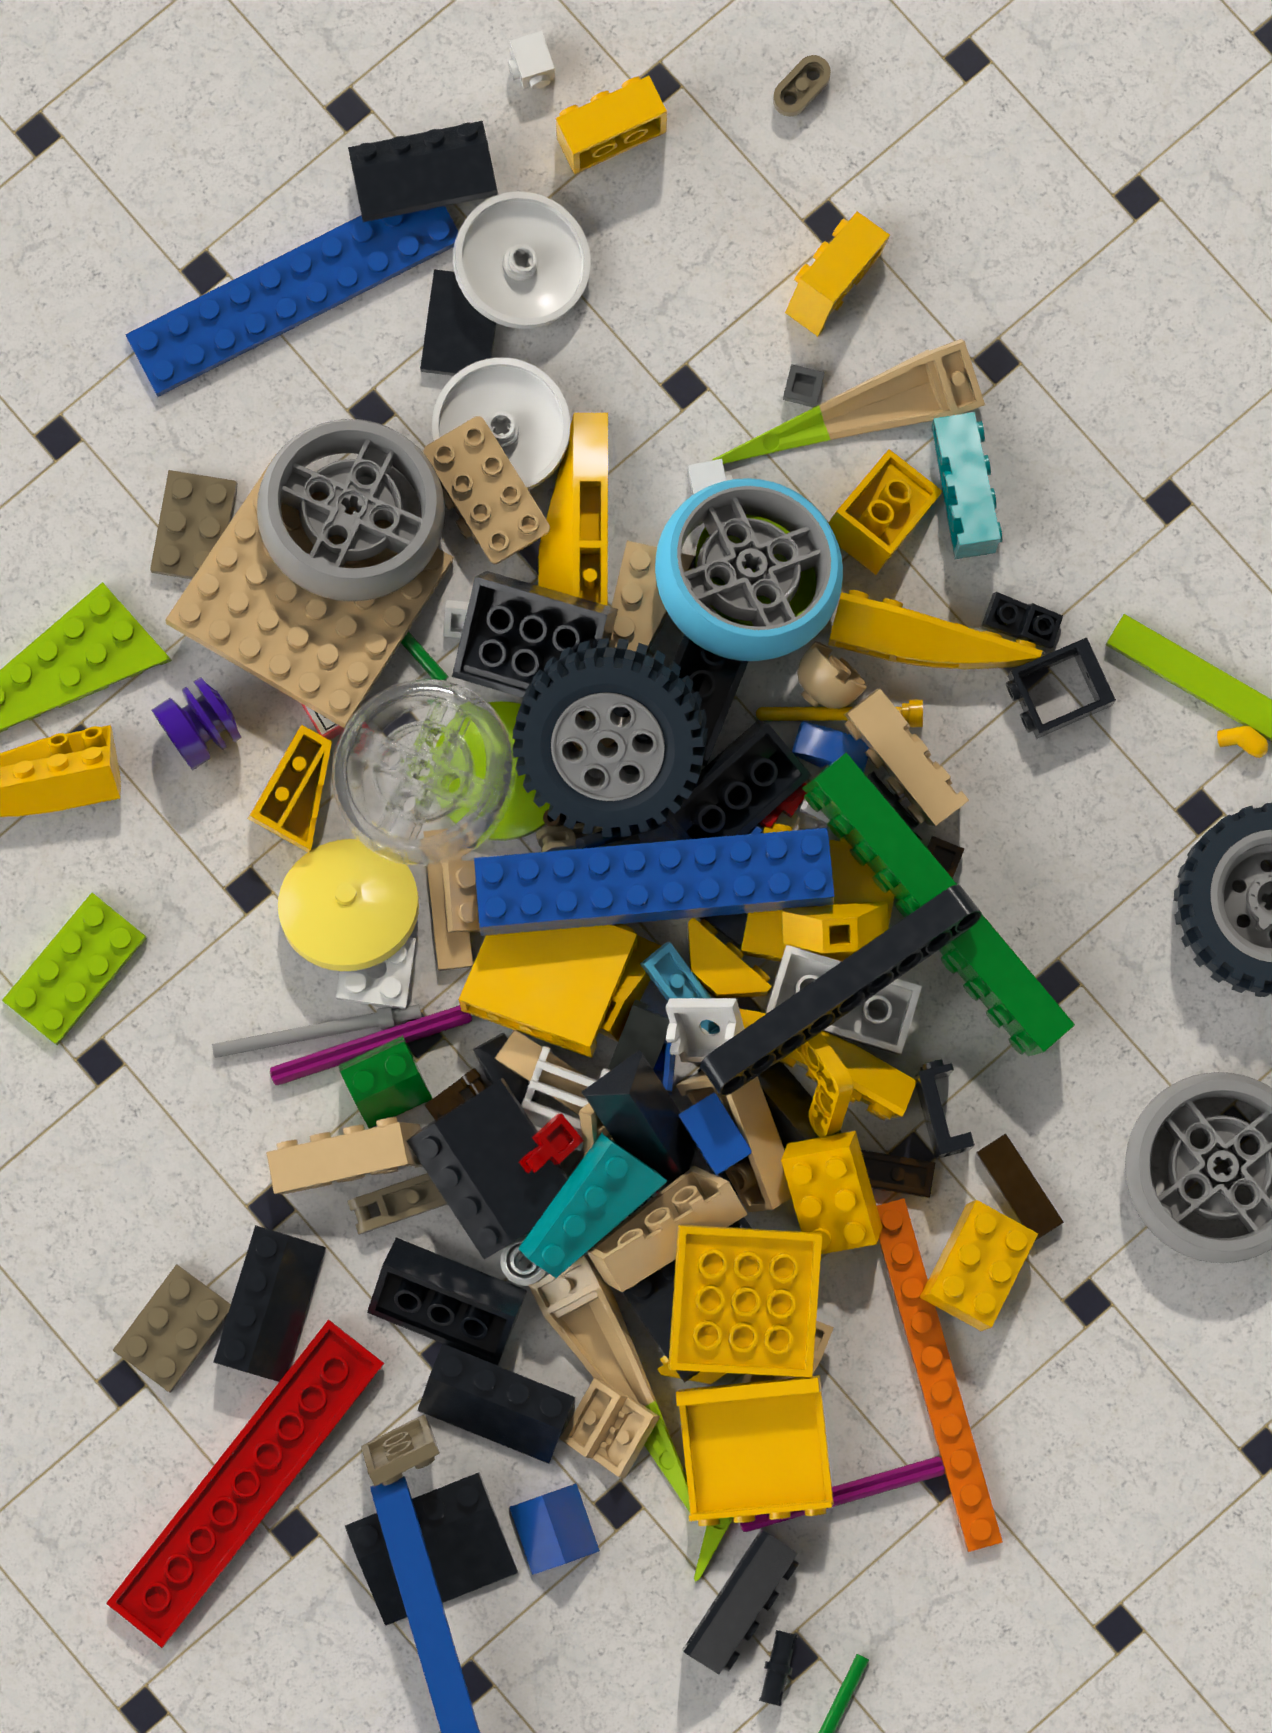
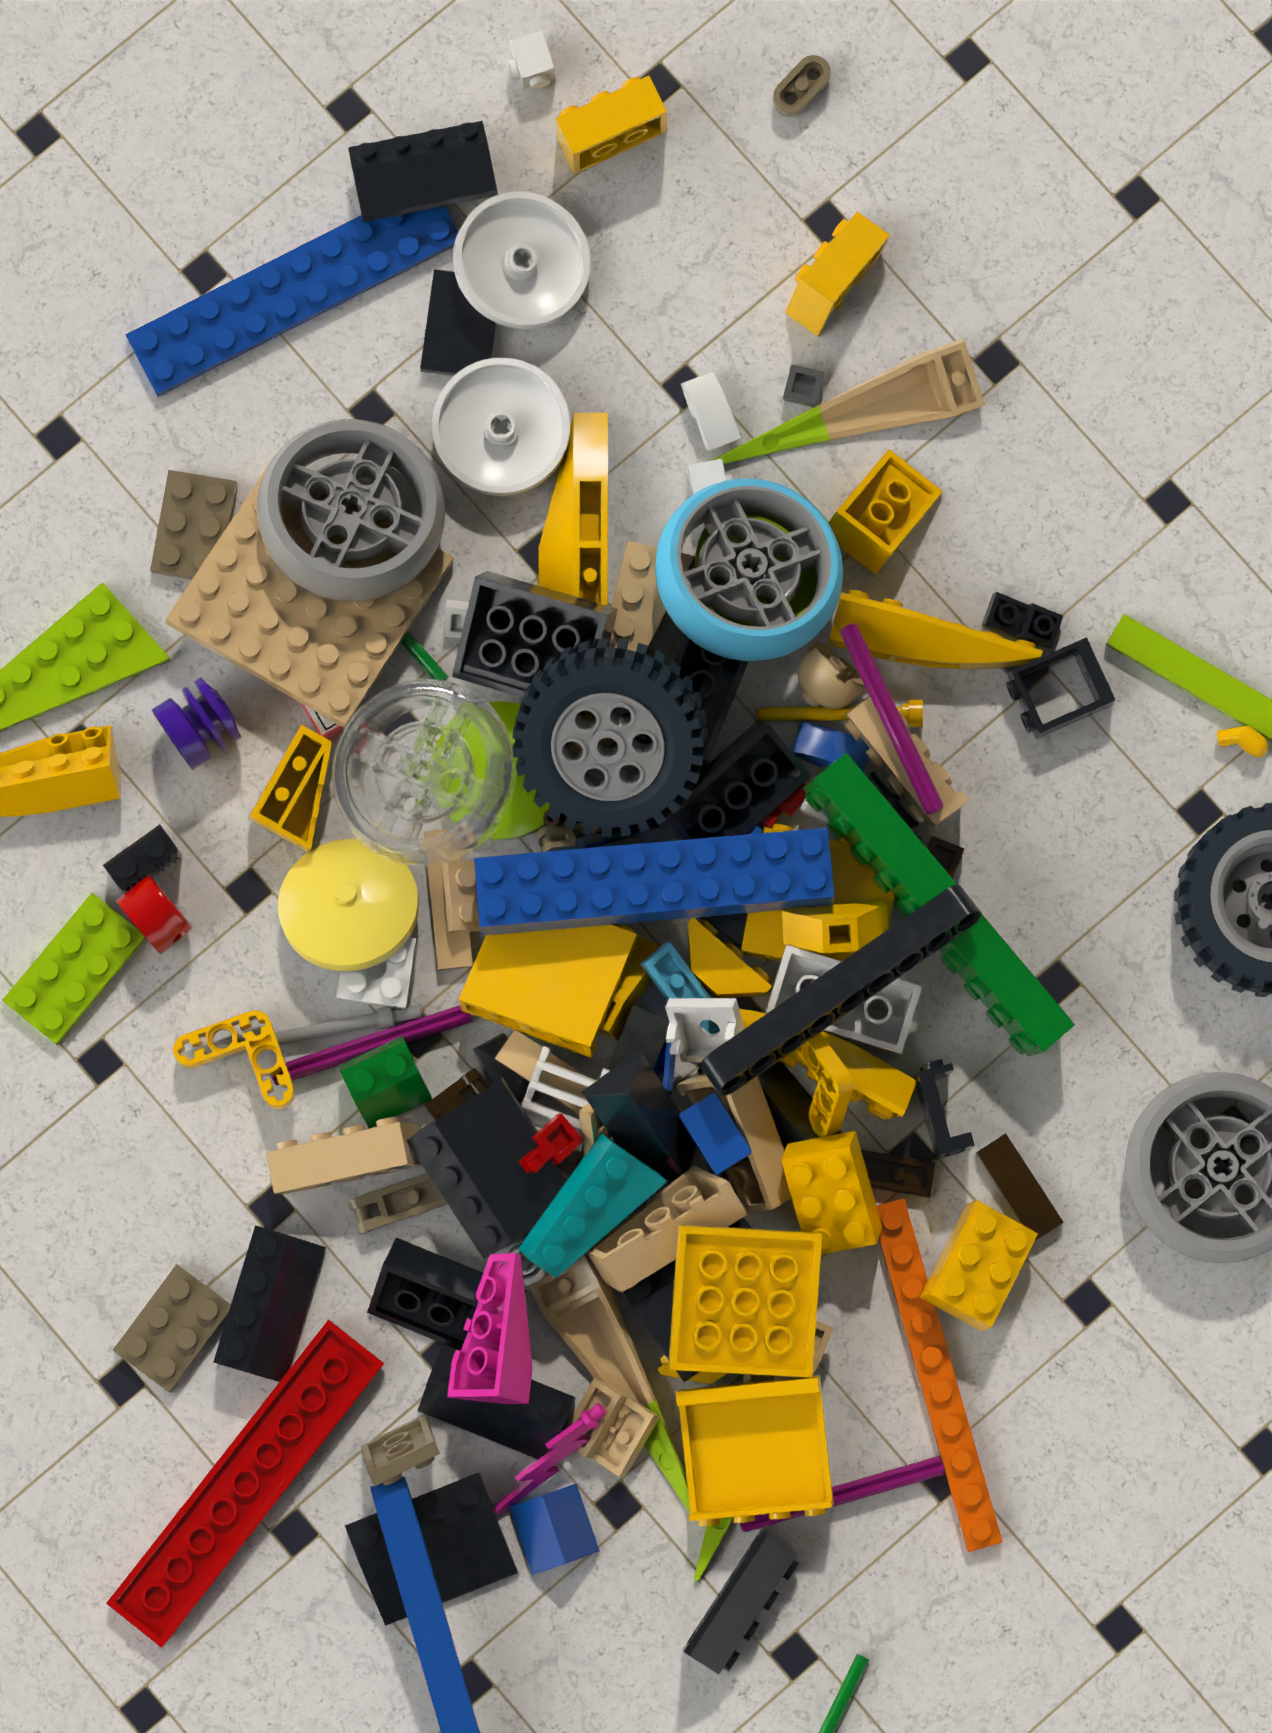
tan bracket [423,416,550,564] -> none
black pin [759,1630,798,1706] -> none
wedge [931,412,1003,560] -> none
none -> black brick [103,824,182,894]
none -> red piece [117,876,192,955]
none -> yellow beam [173,1010,295,1110]
none -> dark pink wedge [447,1253,533,1404]
none -> dark pink piece [494,1402,608,1515]
none -> white slope [681,372,741,450]
none -> magenta axle [840,623,943,815]

